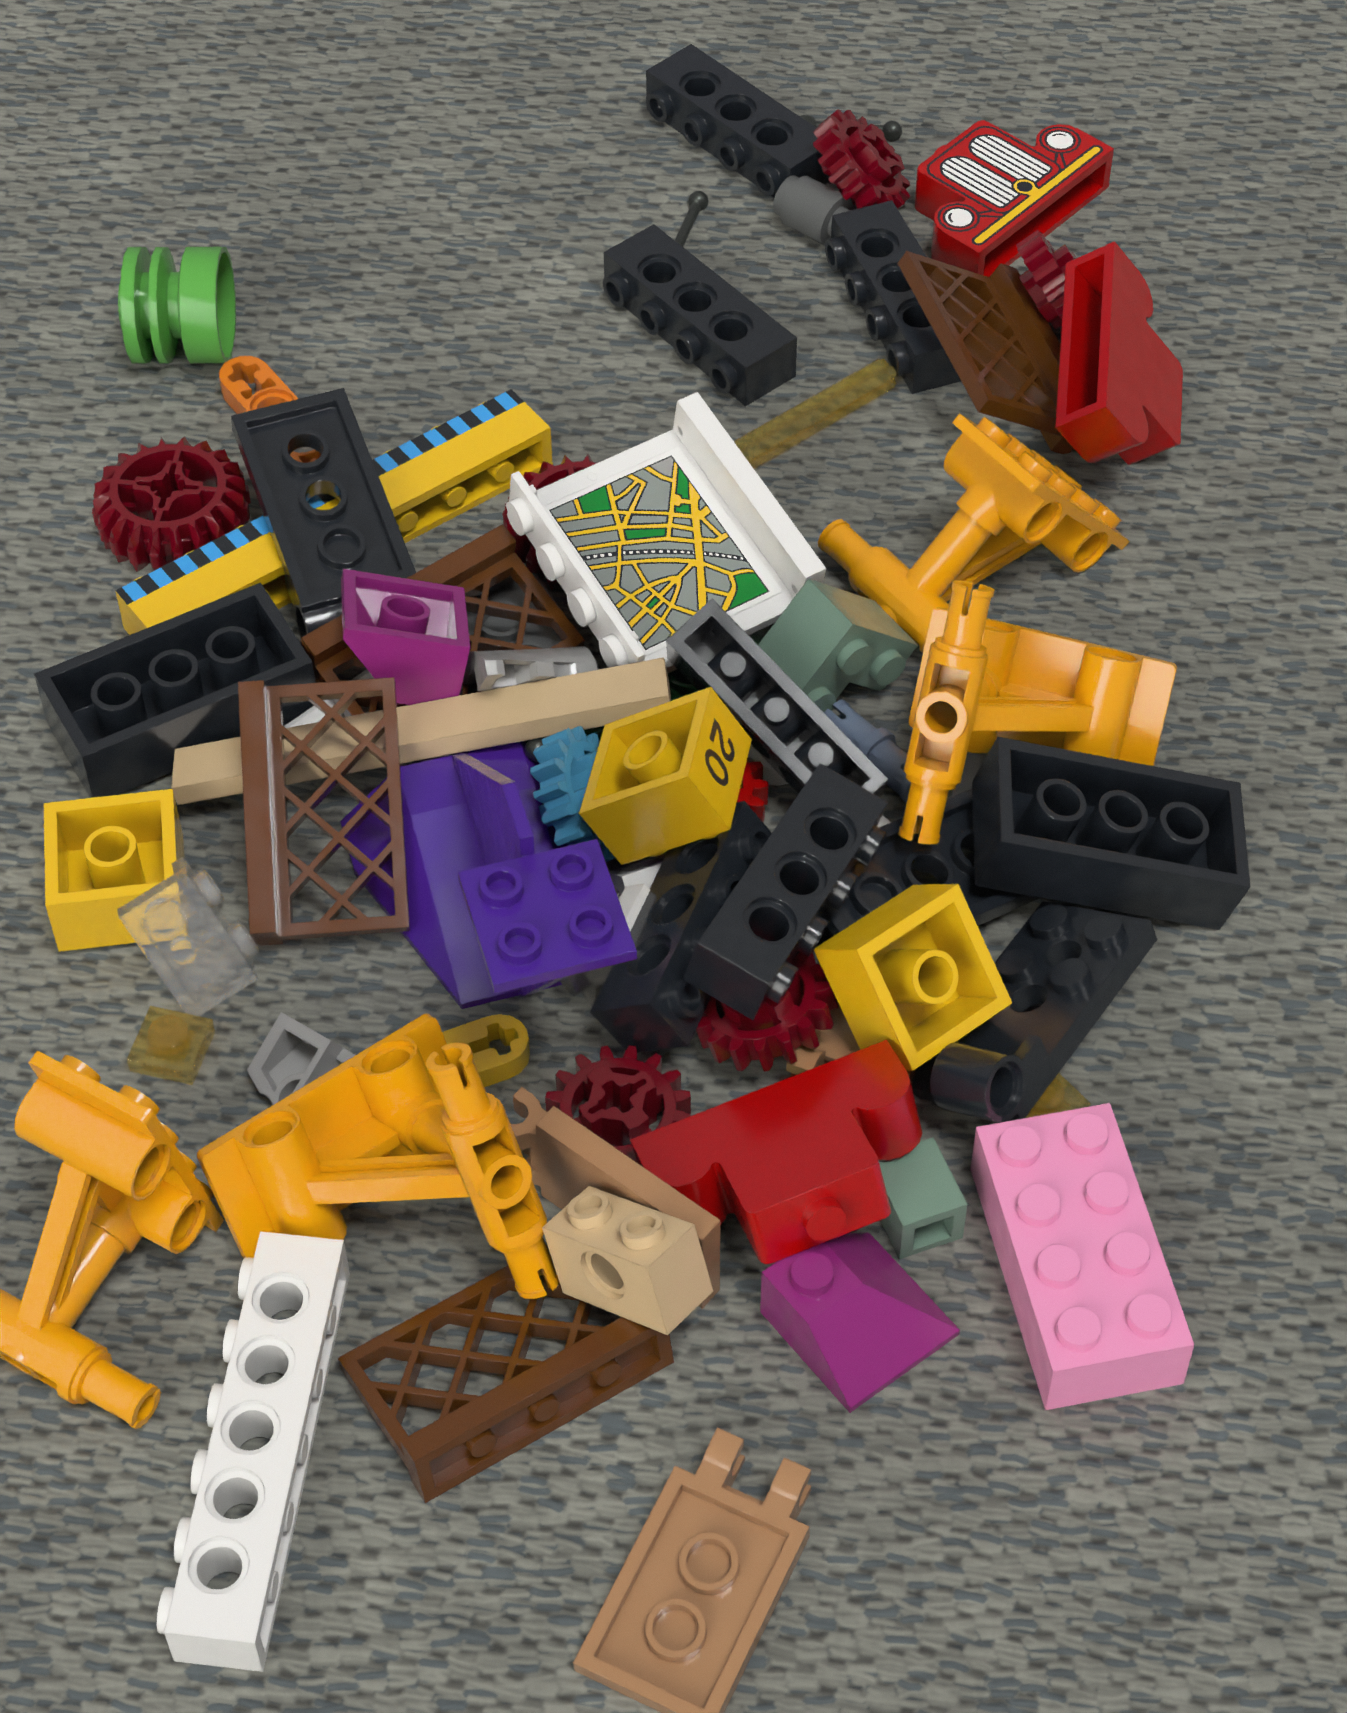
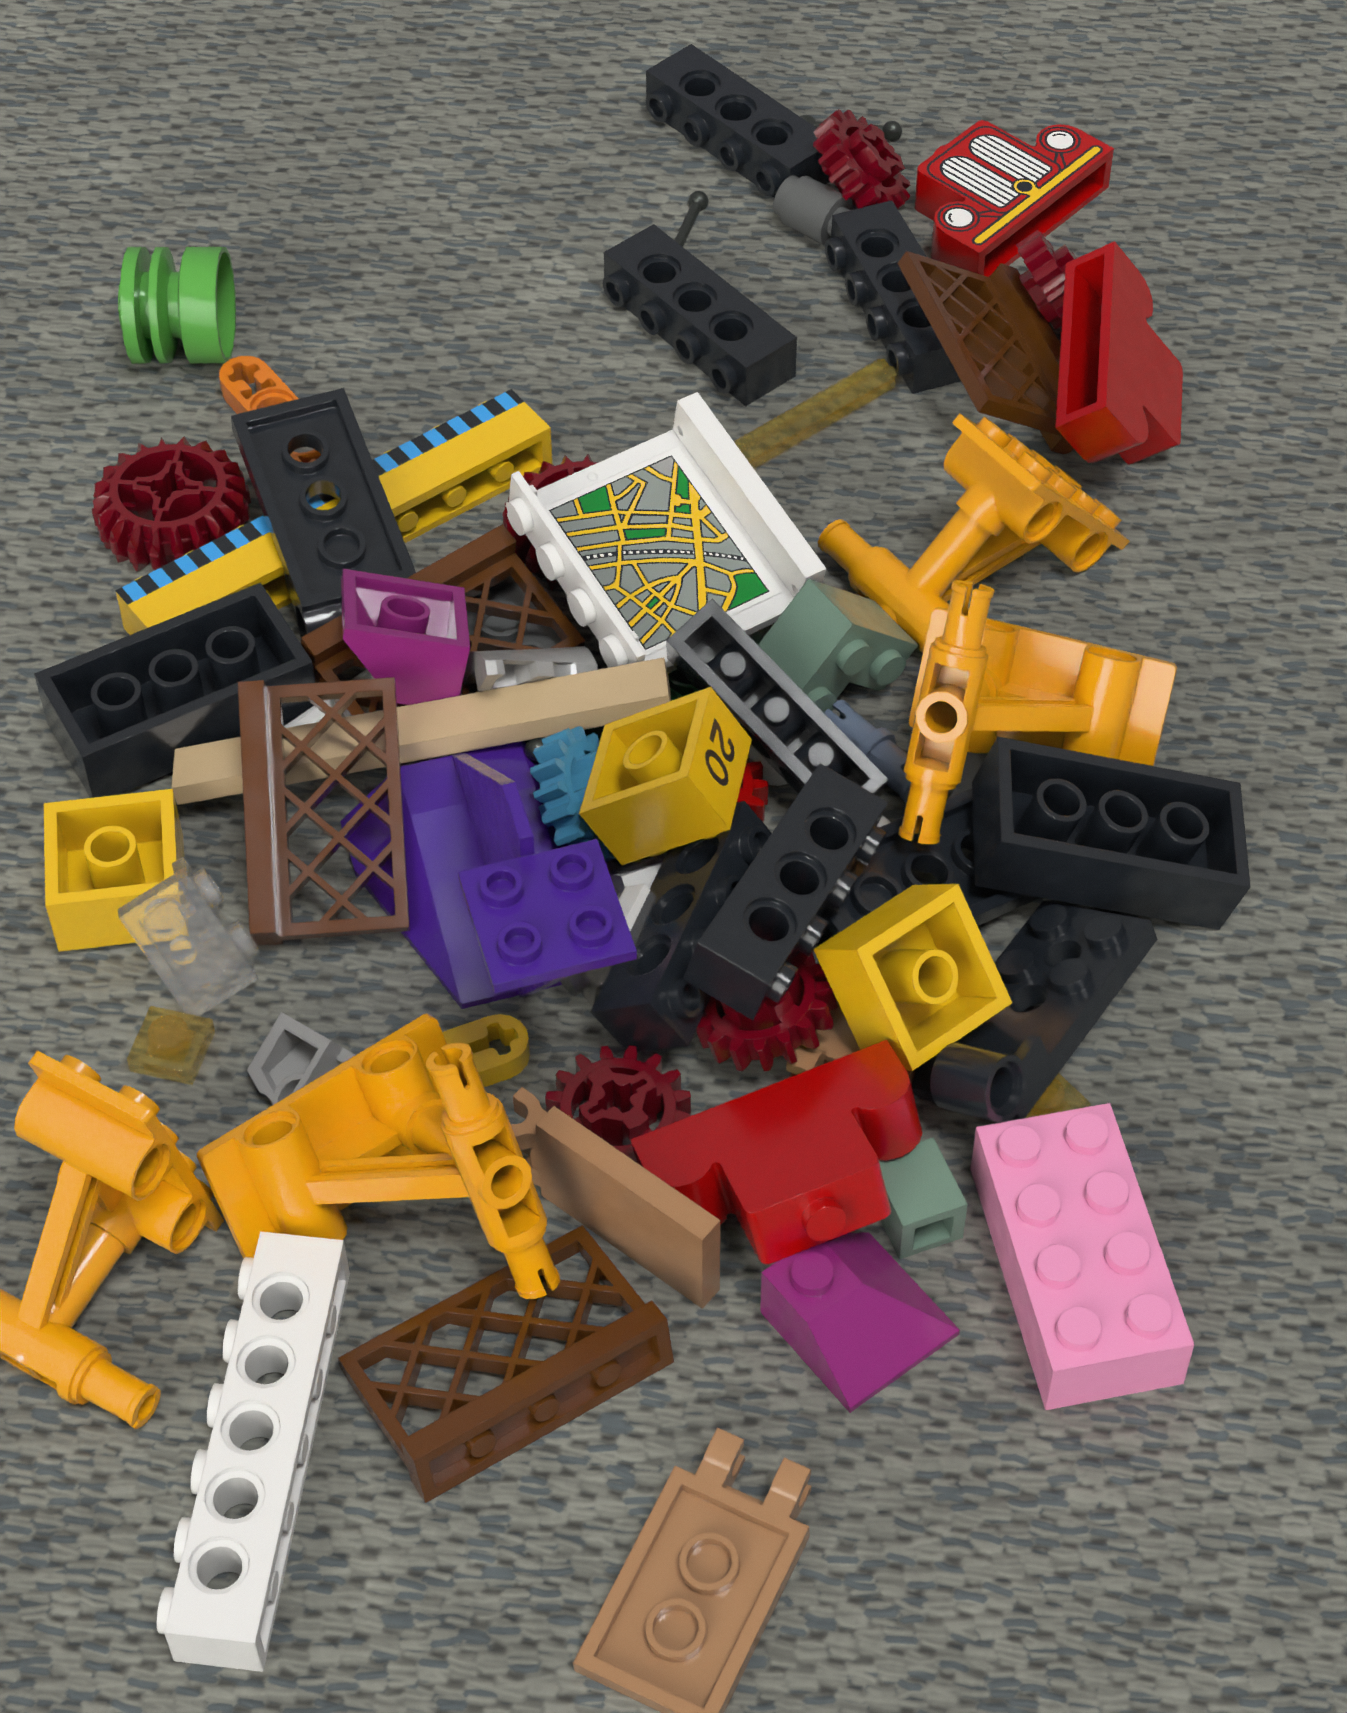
tan brick [542,1186,713,1335] -> none

